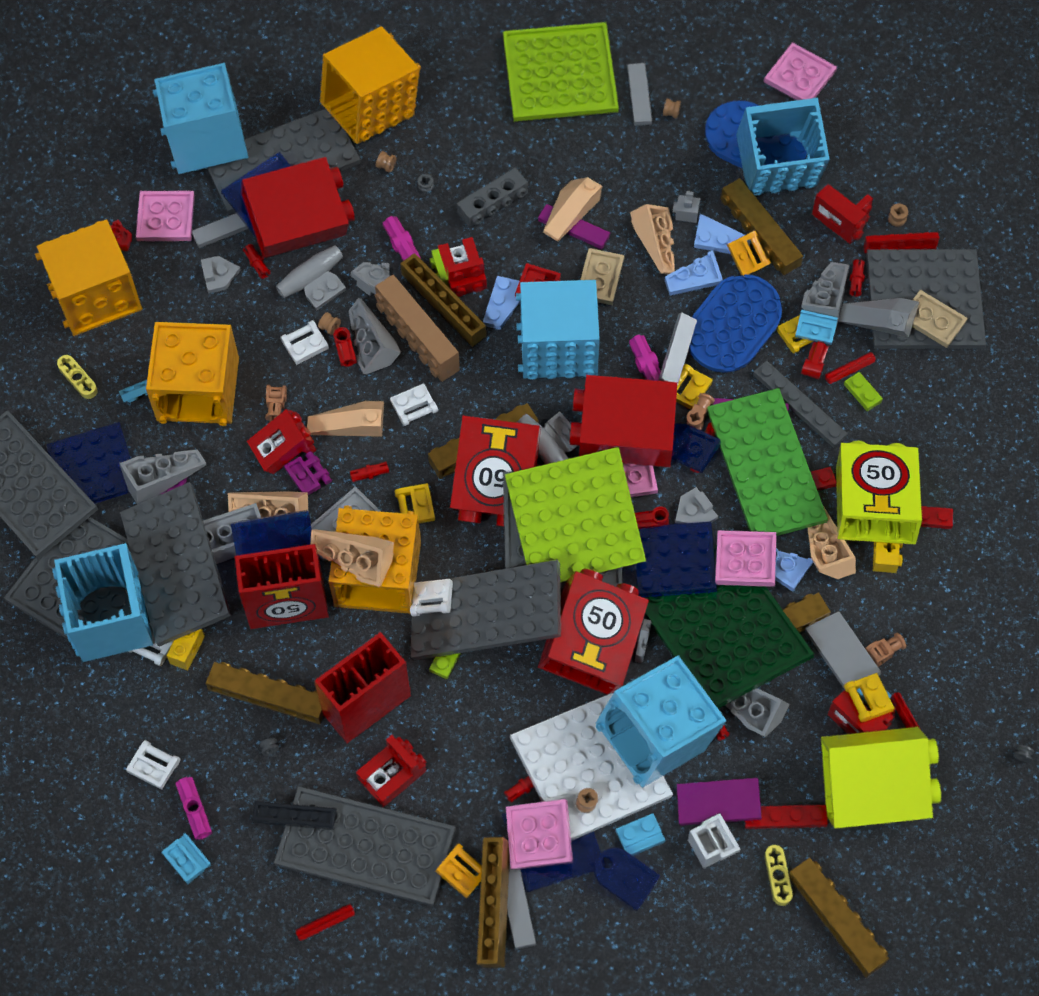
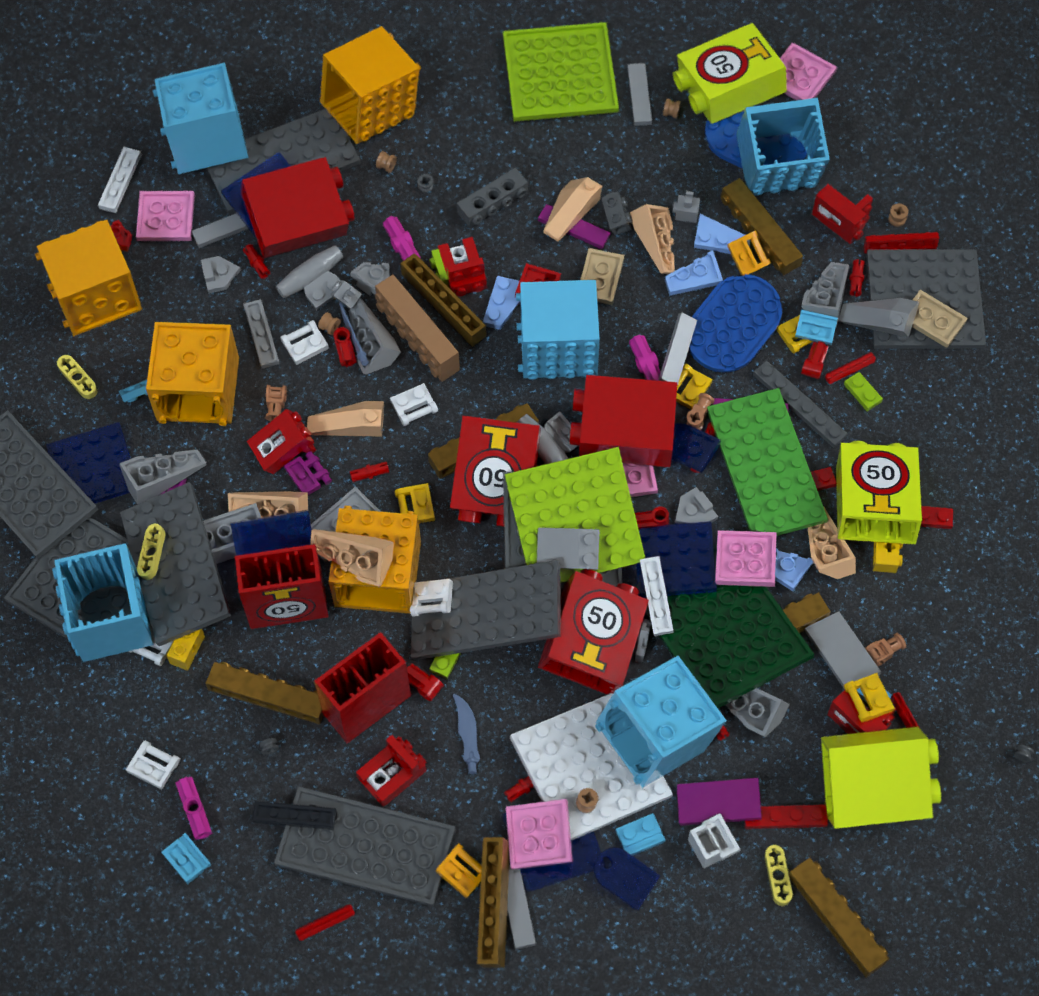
none -> white plate [98,147,141,213]
none -> light yellow beam [137,524,166,580]
none -> light grey tile [243,299,280,369]
none -> light grey brick [331,280,362,309]
none -> sand blue sword [339,303,369,366]
none -> red piece [407,664,444,701]
none -> sand blue sword [453,694,480,774]
none -> light grey slope [536,528,599,569]
none -> dark grey brick [602,192,632,236]
none -> white plate [640,556,674,636]
none -> neon yellow brick [673,23,787,124]

